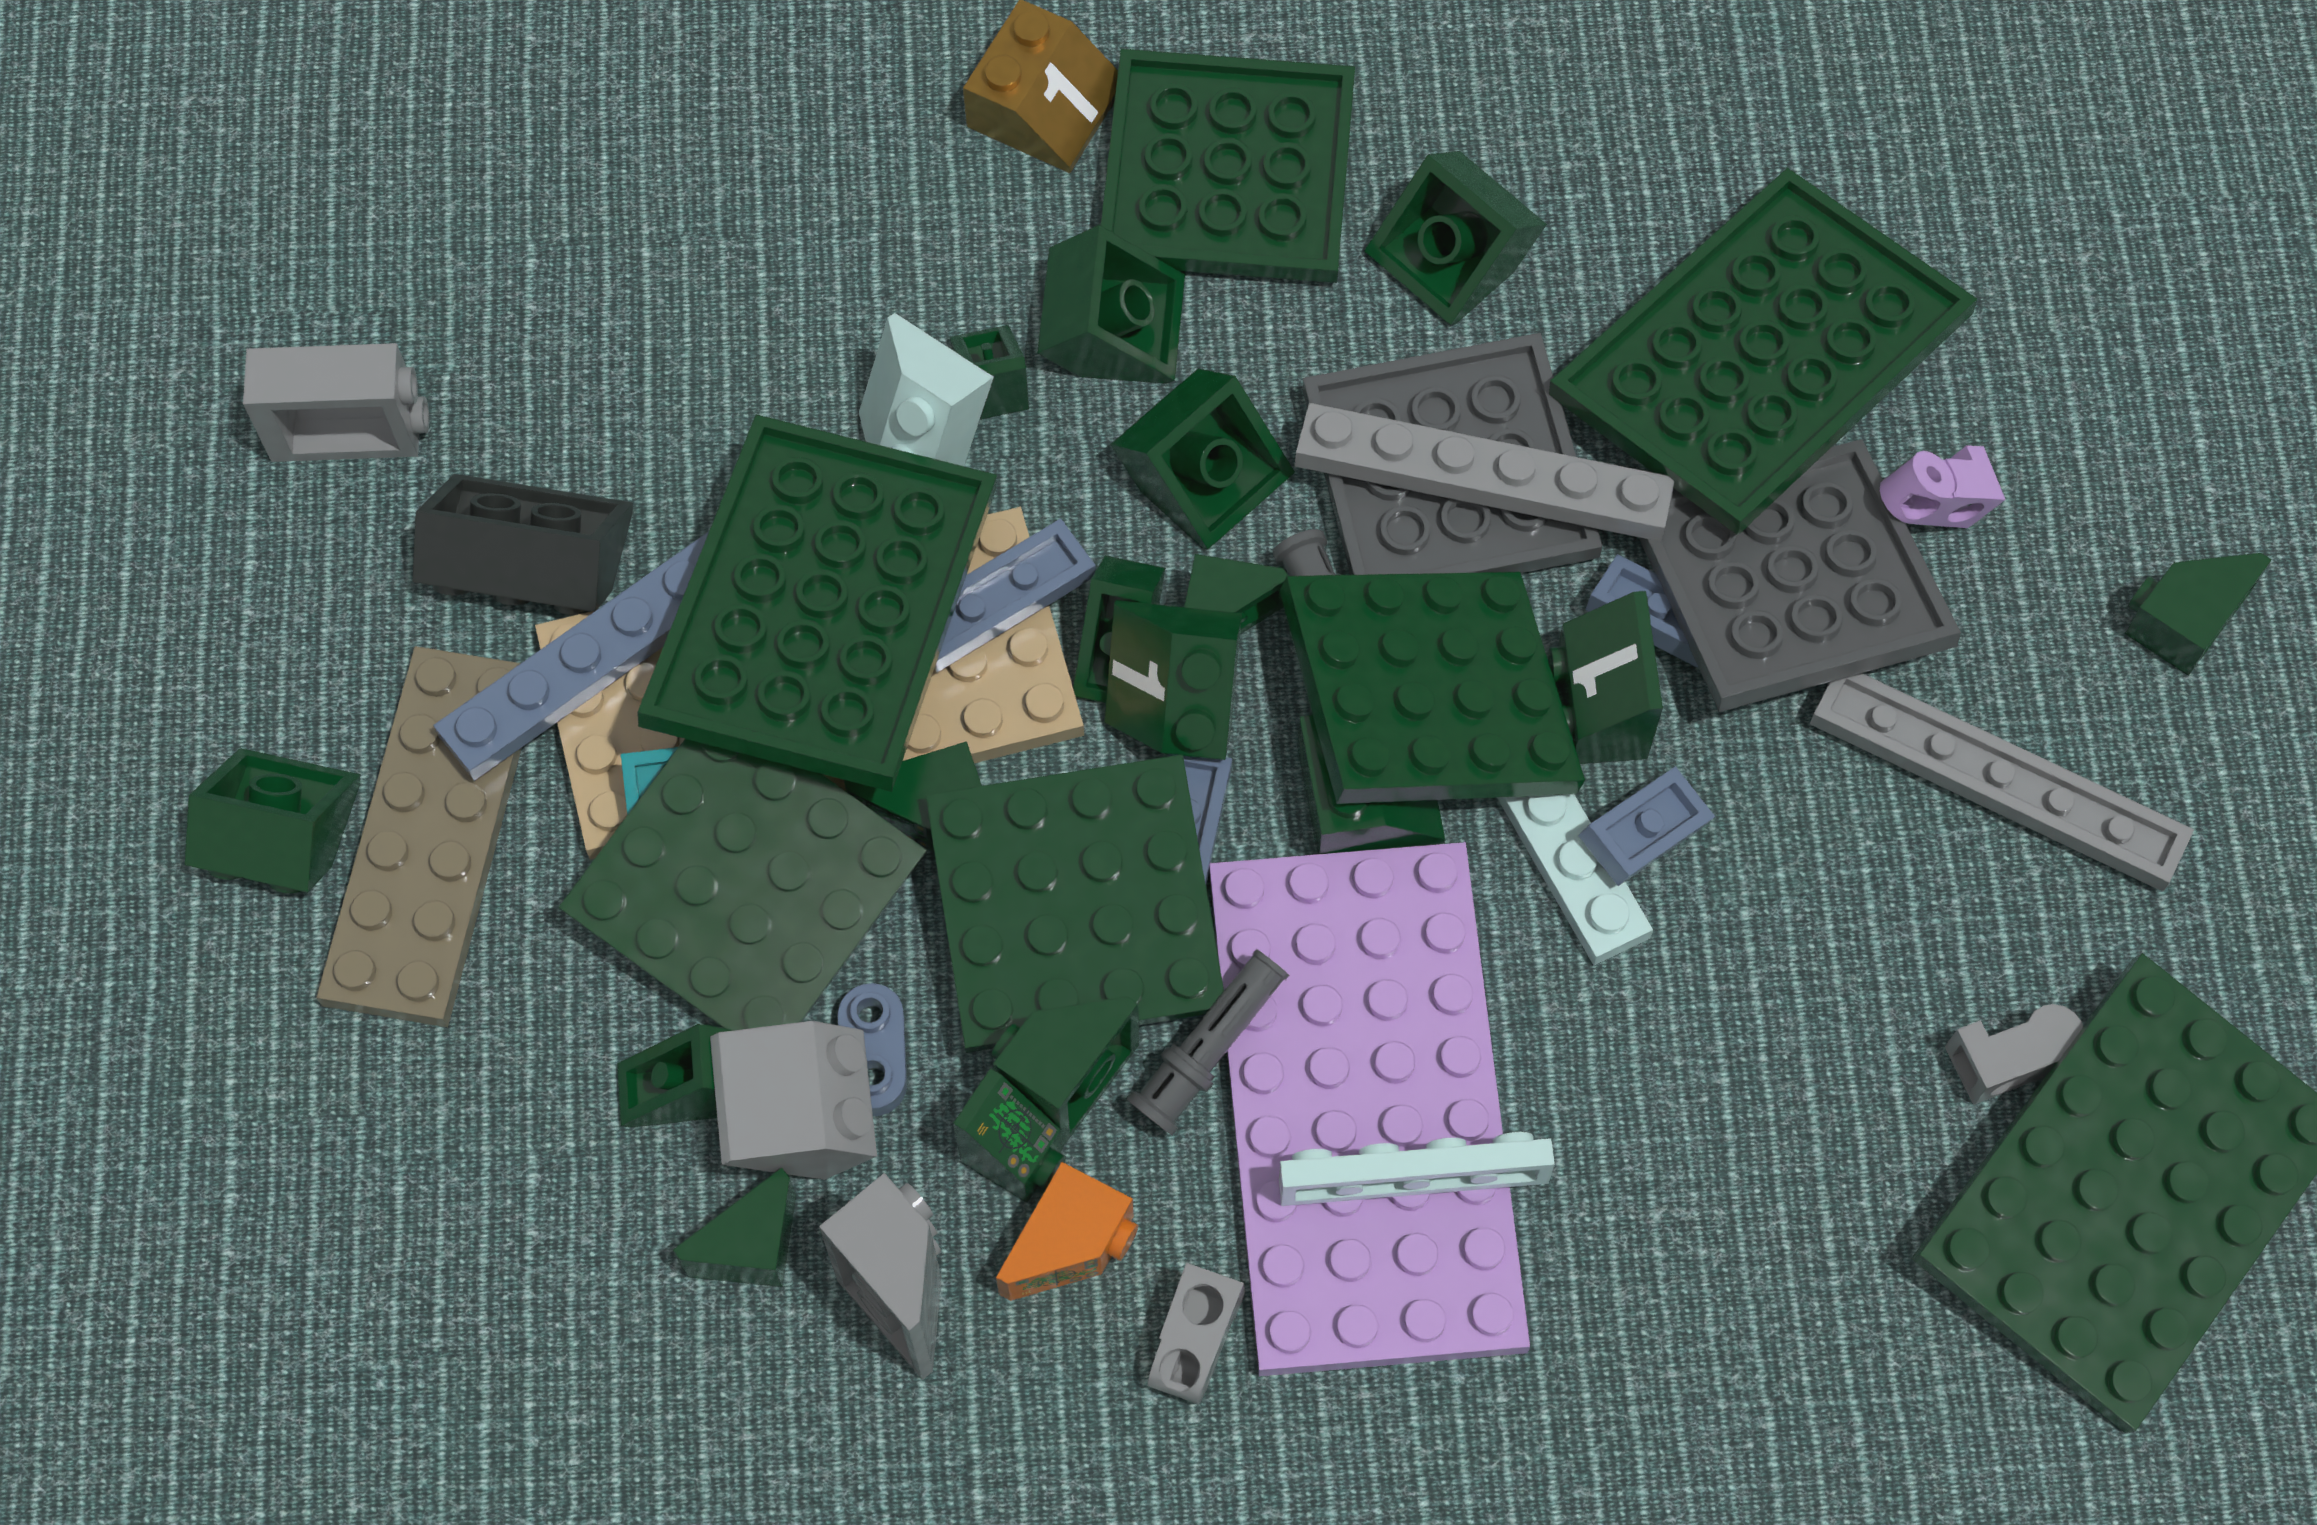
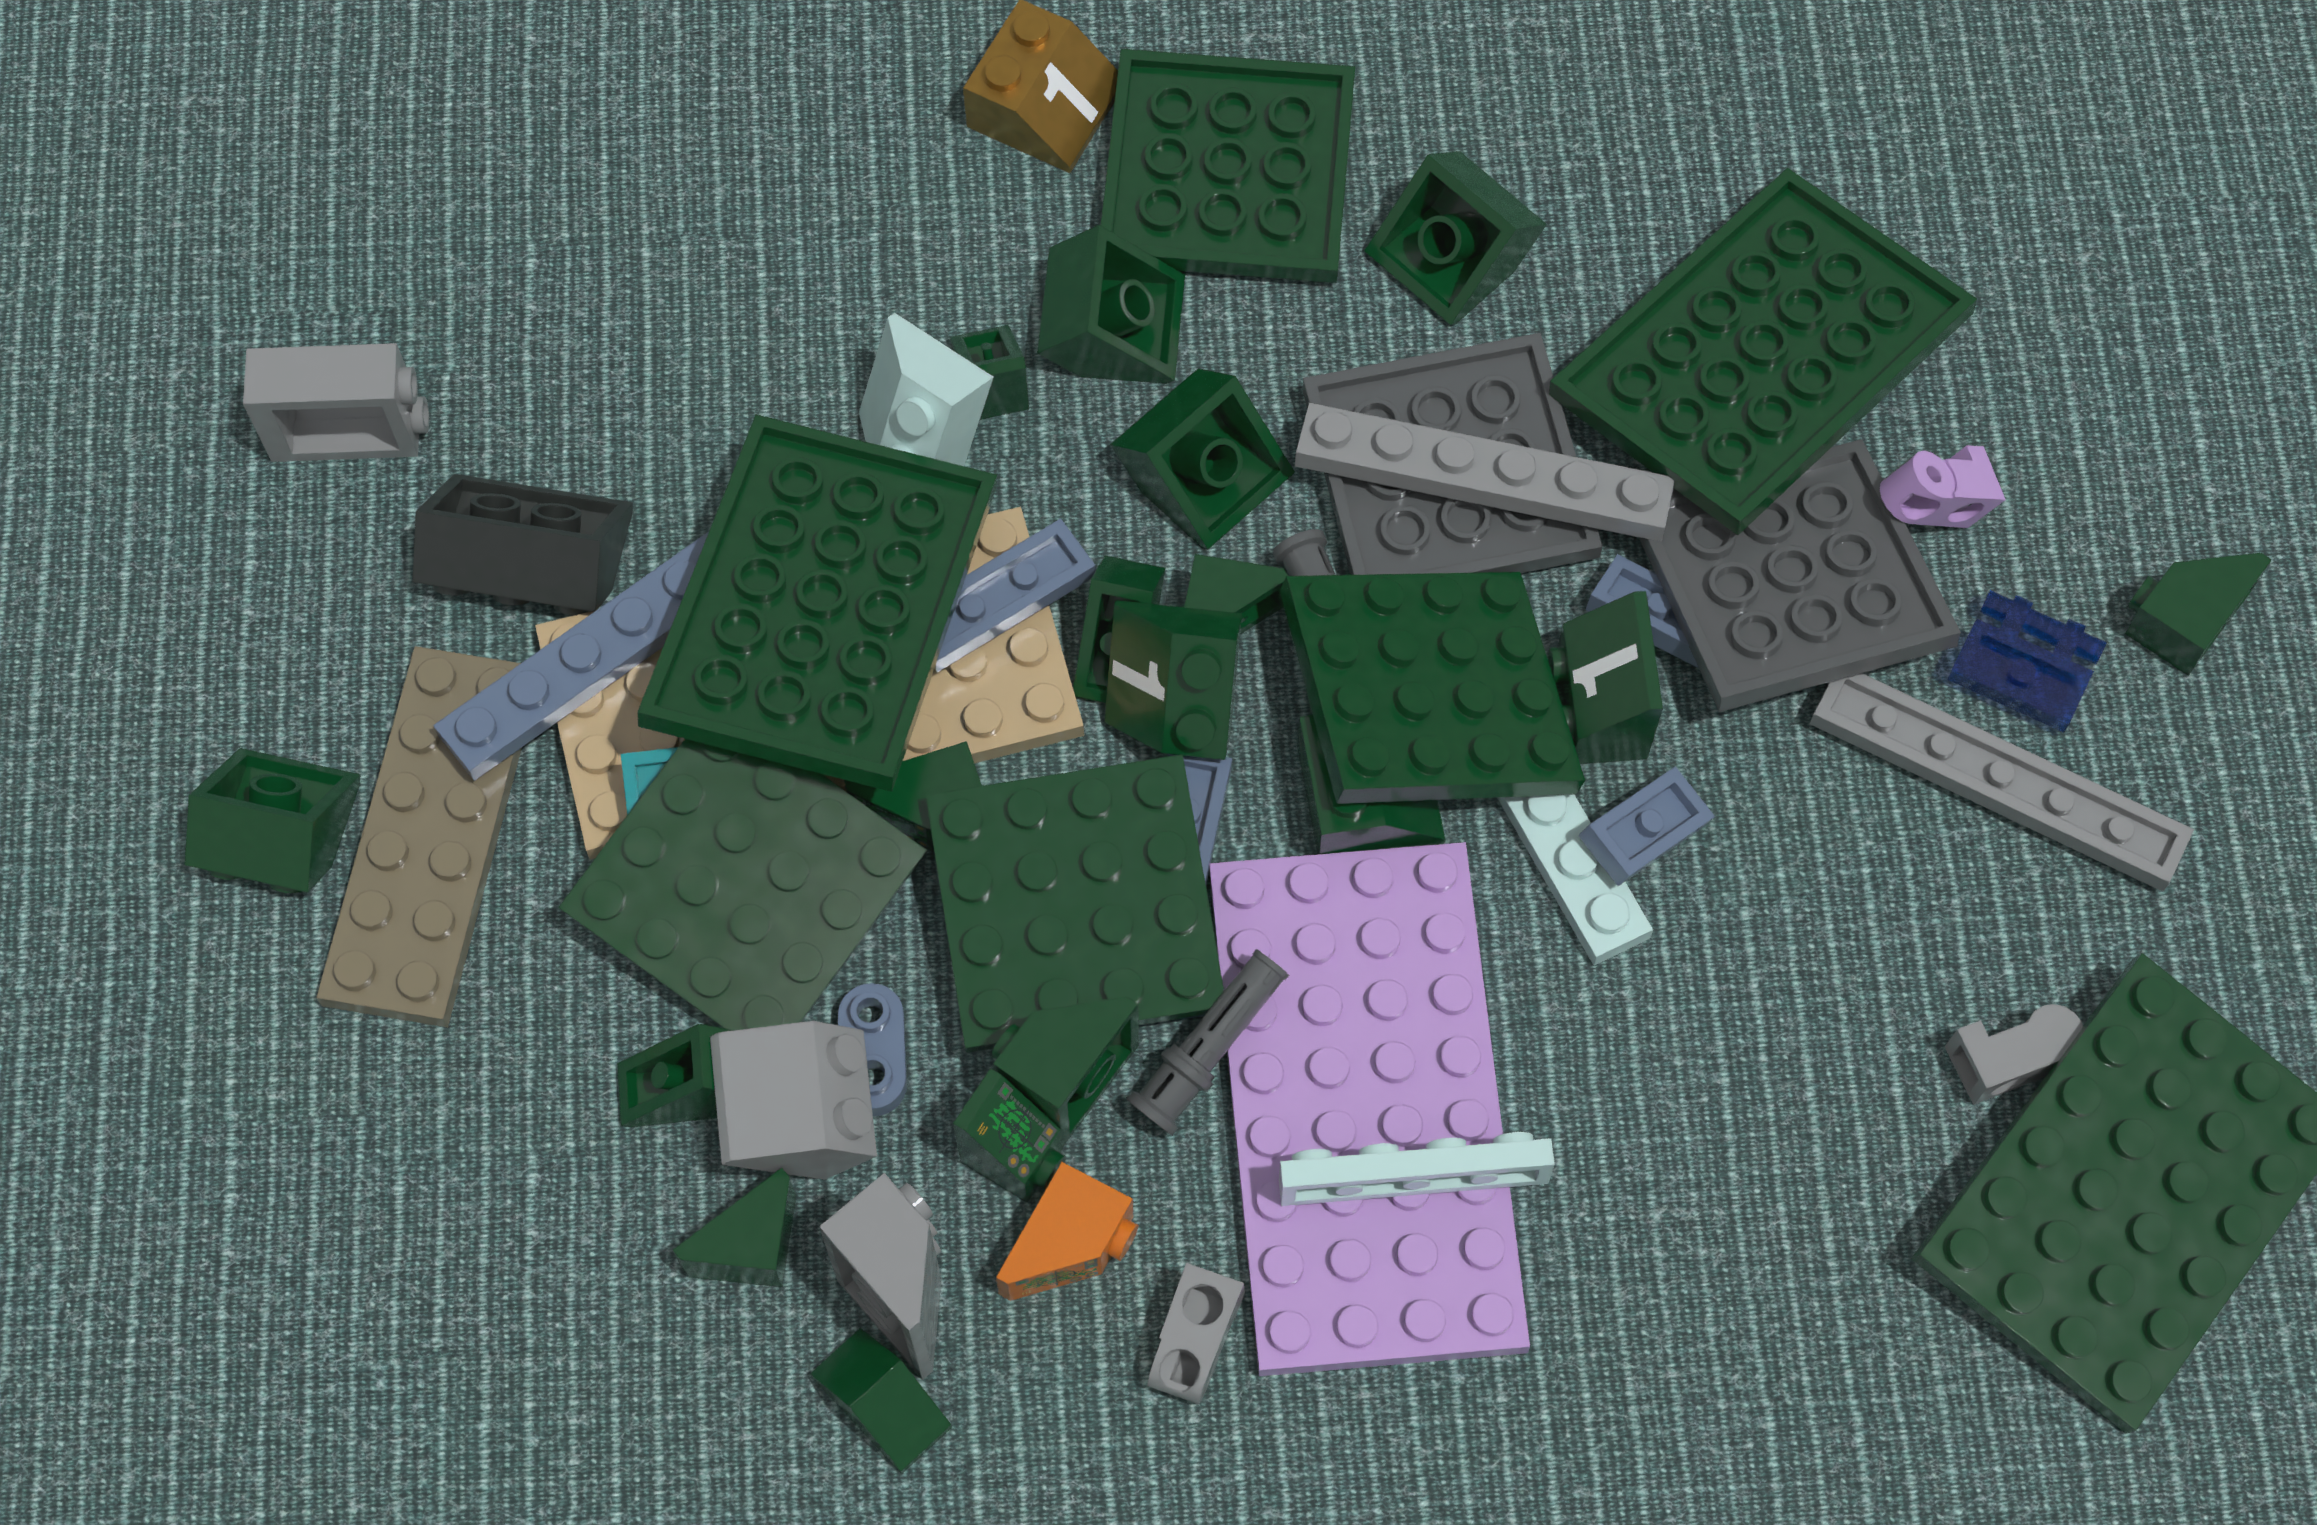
none -> dark green slope [810,1328,952,1474]
none -> clear blue plate [1947,590,2107,733]

